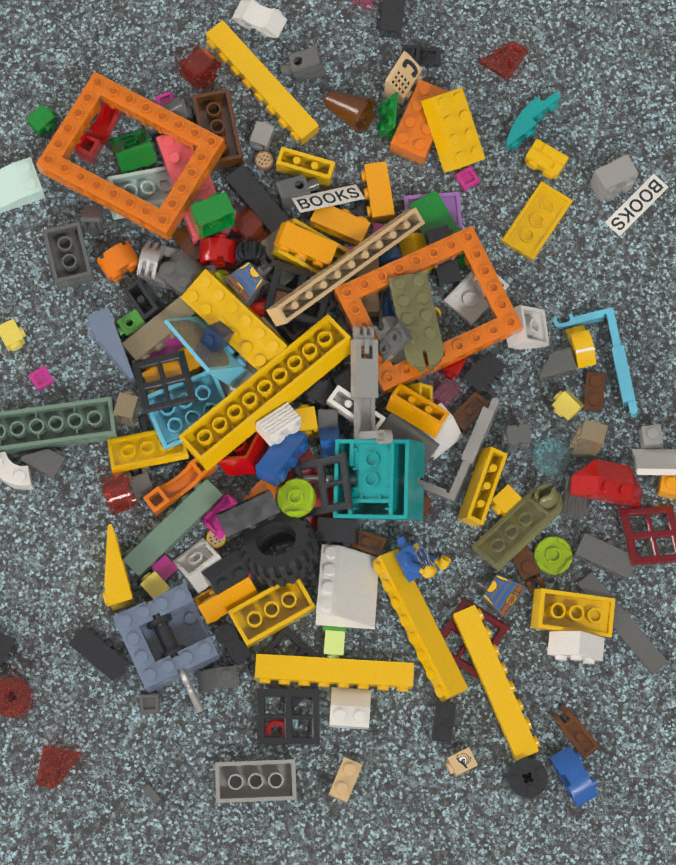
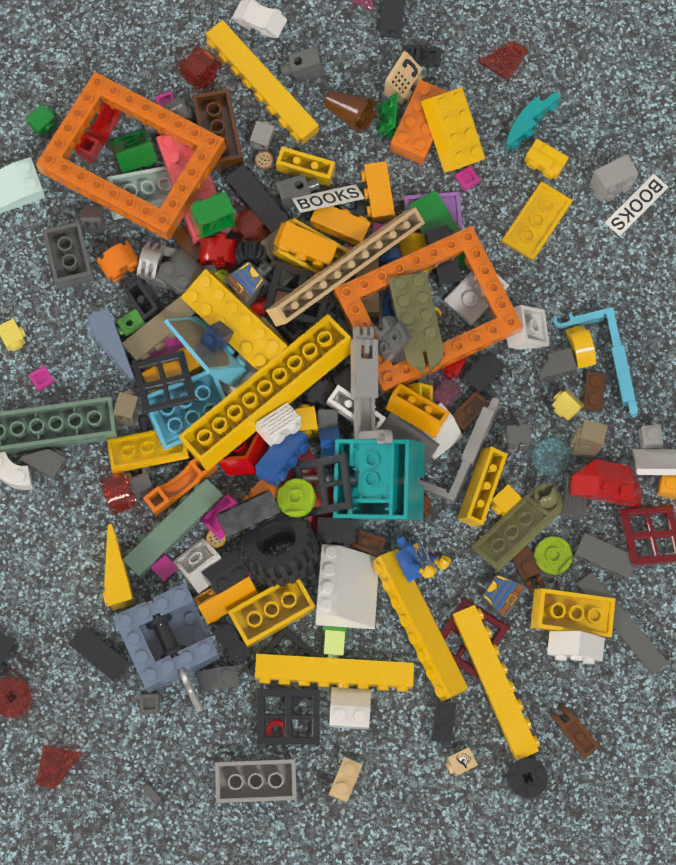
light yellow brick [140,571,171,599] -> none
blue brick [549,746,598,807] -> none

